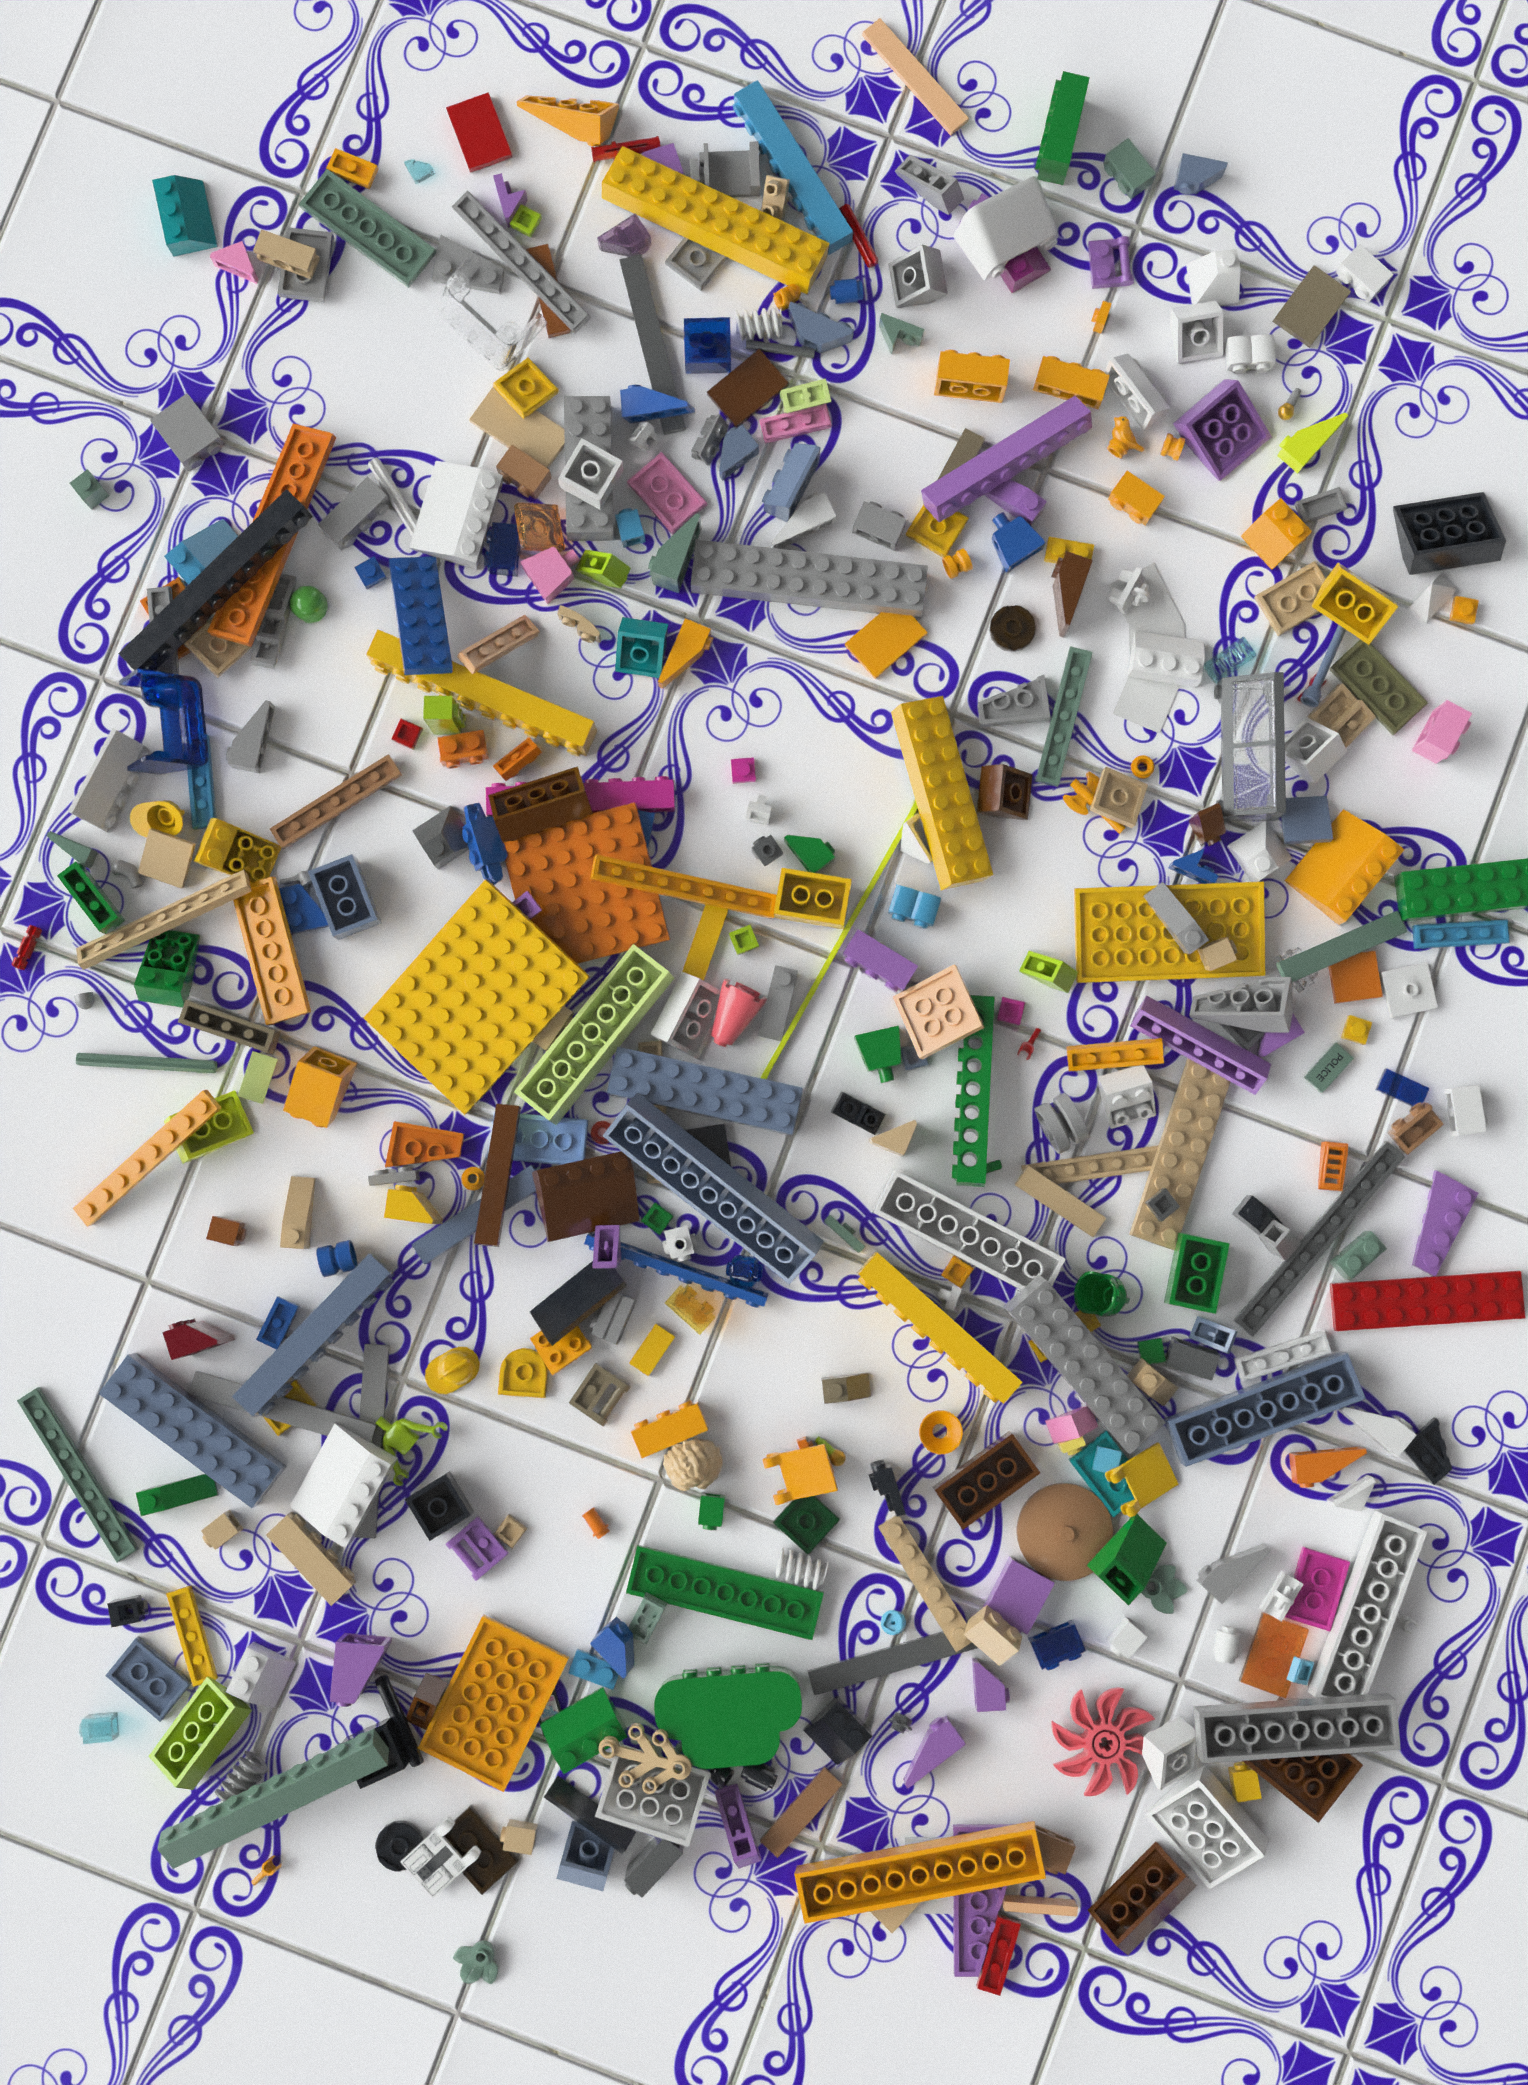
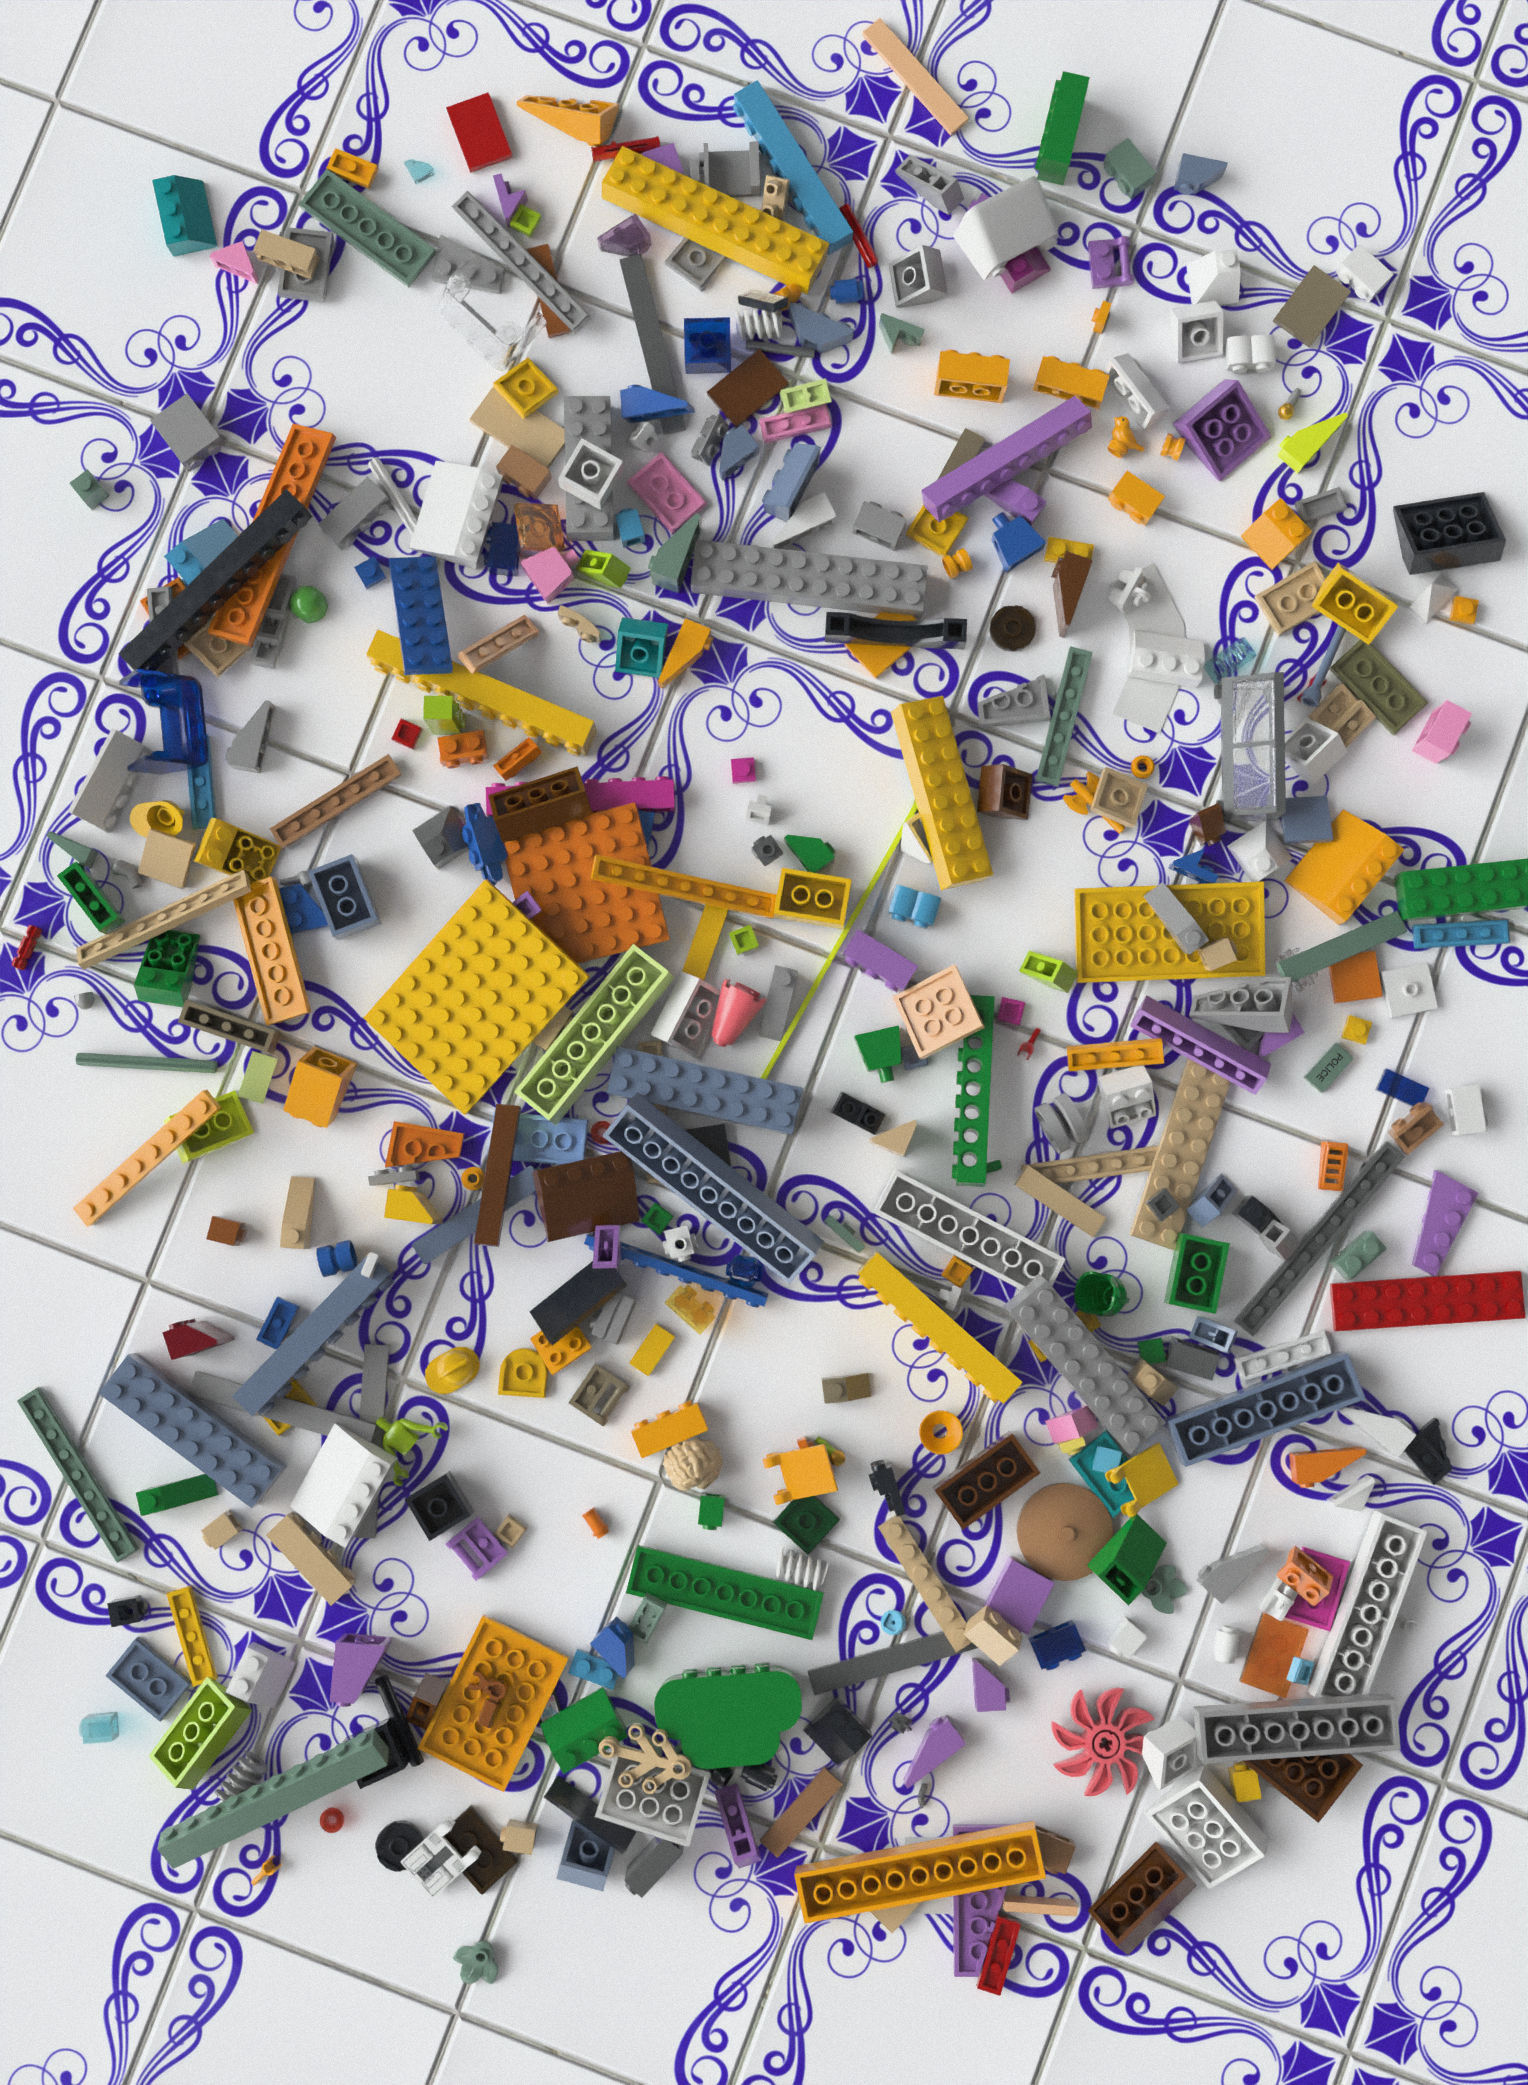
none -> clear red plate [320,1807,344,1833]
none -> white tile [361,1252,381,1278]
none -> dark orange bar [468,1670,509,1728]
none -> black tile [738,289,788,313]
none -> black arch [824,612,967,650]
none -> light grey leg [917,1783,928,1809]
none -> sand blue slope [1186,1173,1238,1227]
none -> orange bracket [1277,1545,1333,1606]

